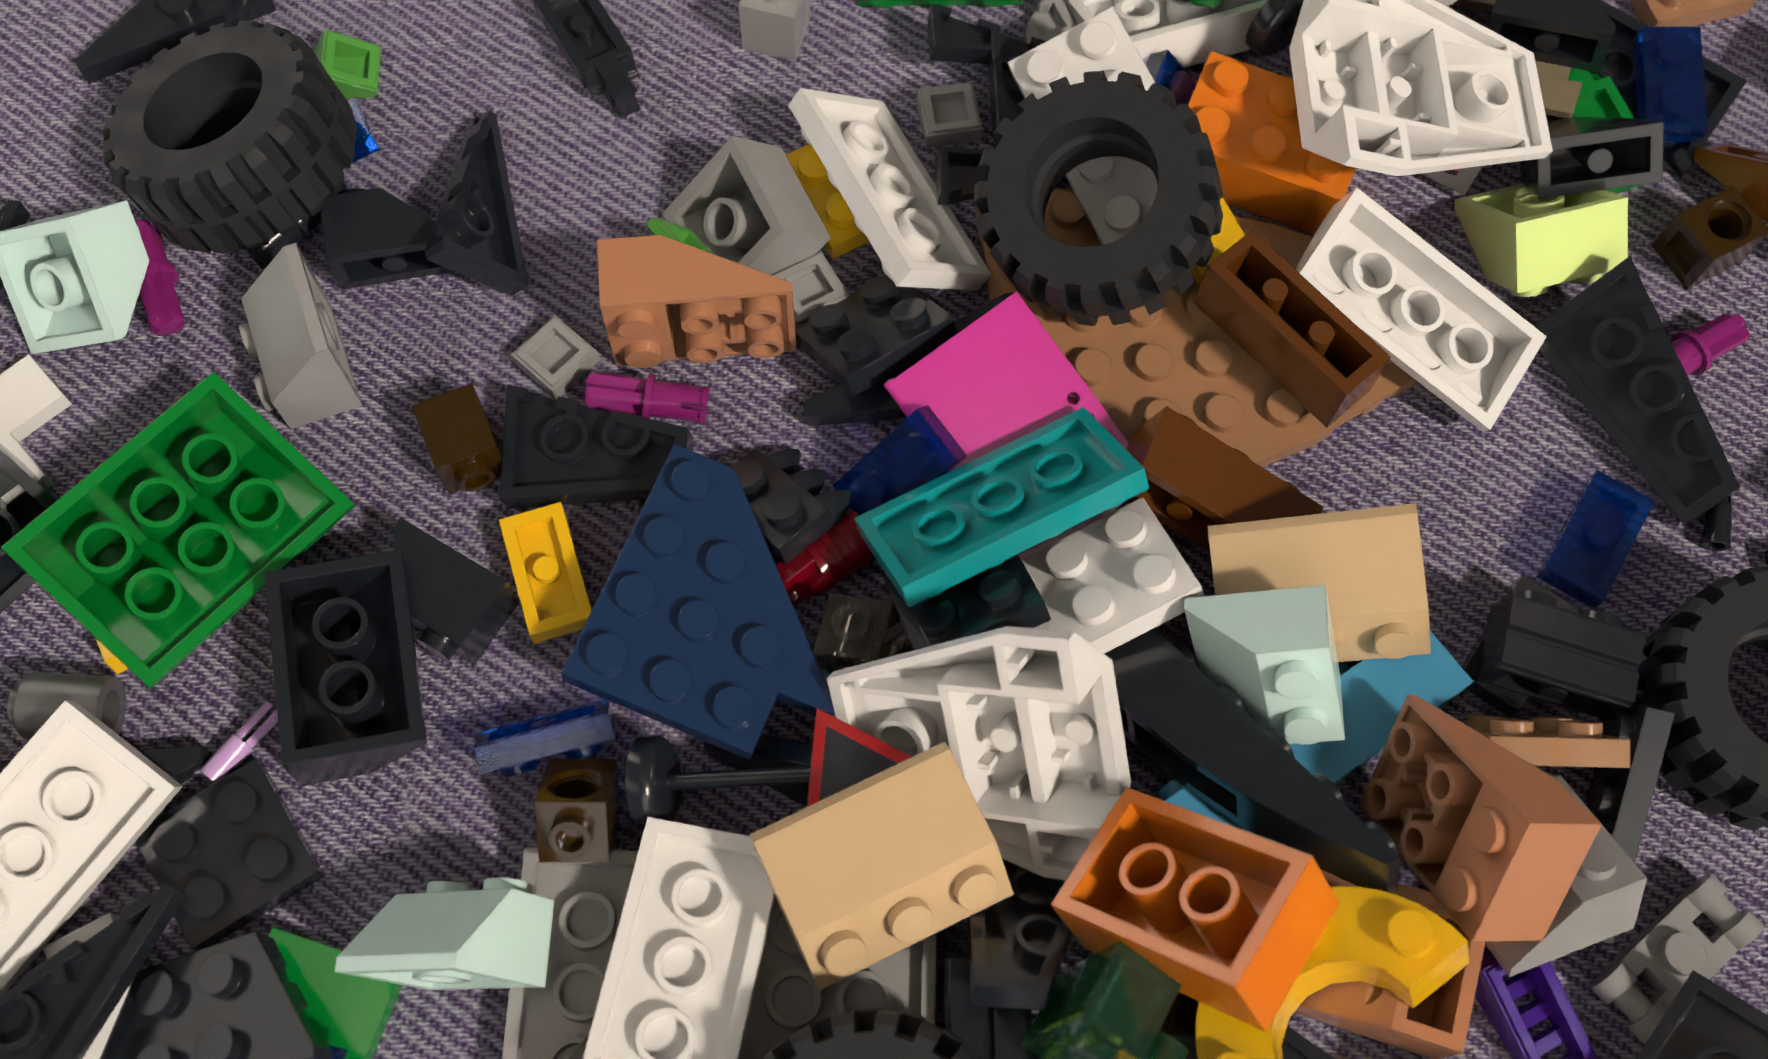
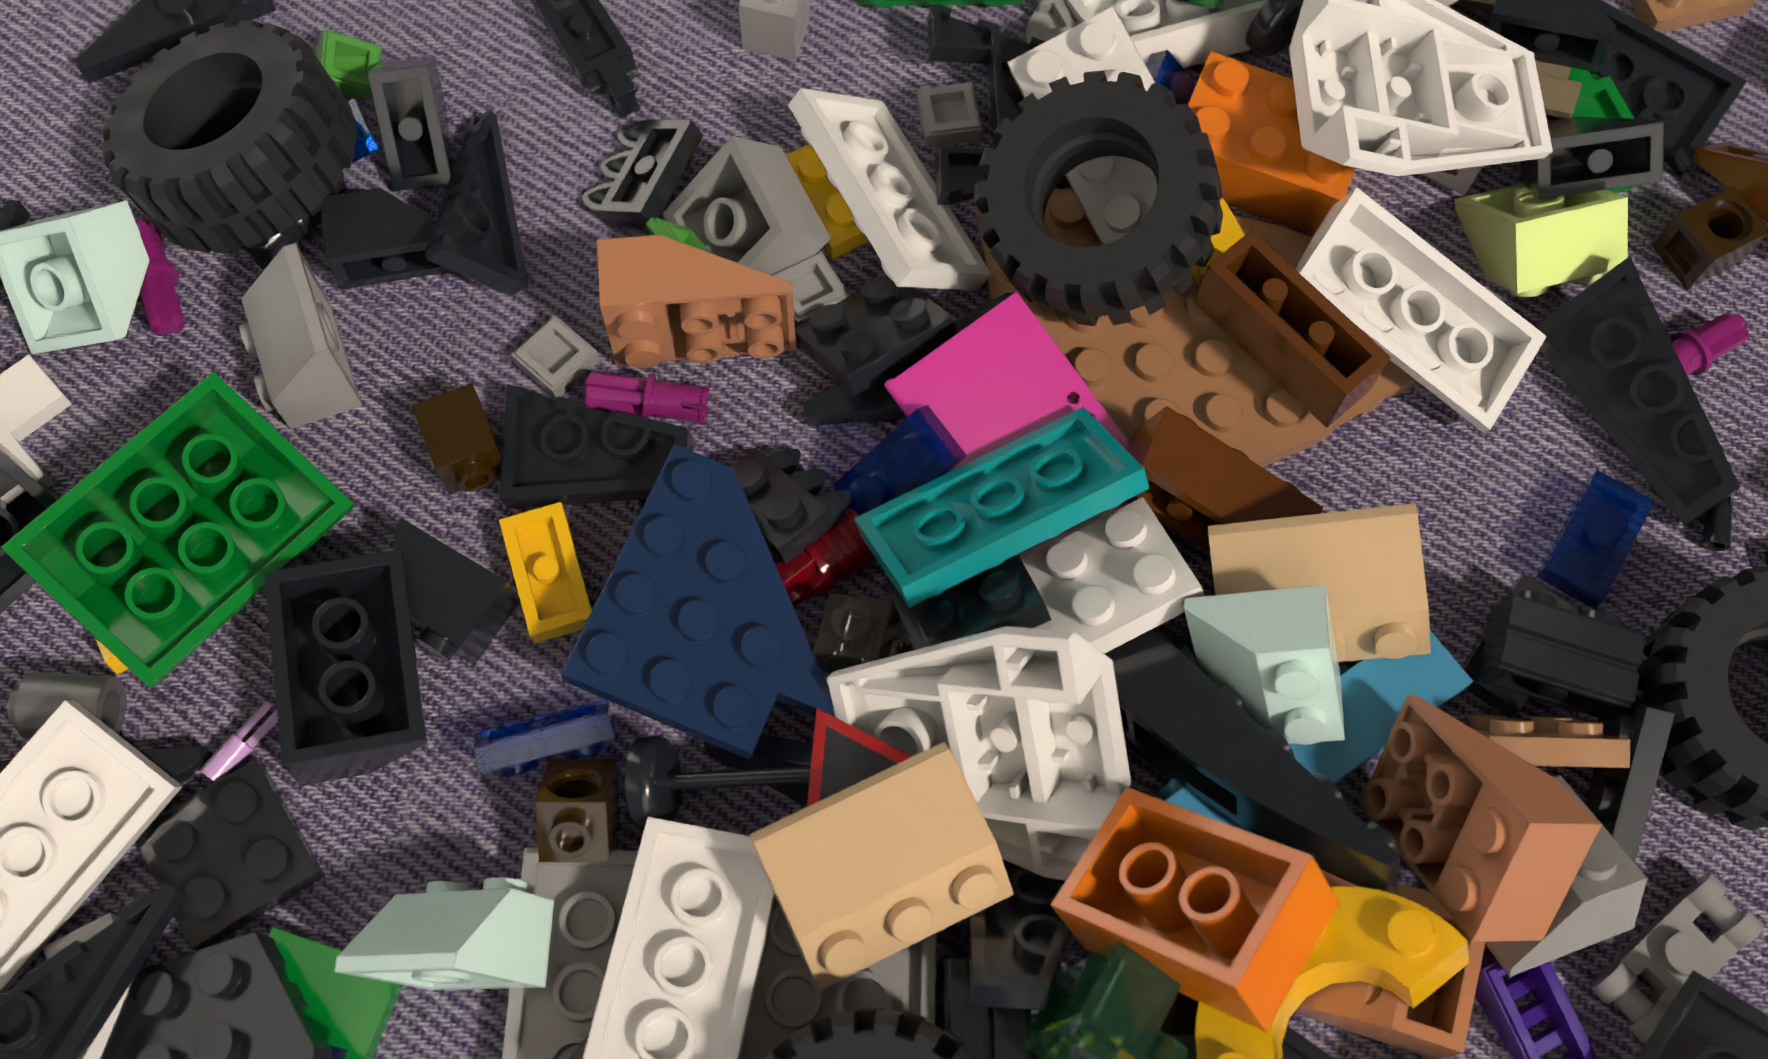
clear blue plate [1633,27,1708,142] -> none
none -> black slope [367,56,452,191]
none -> black plate [582,120,704,227]

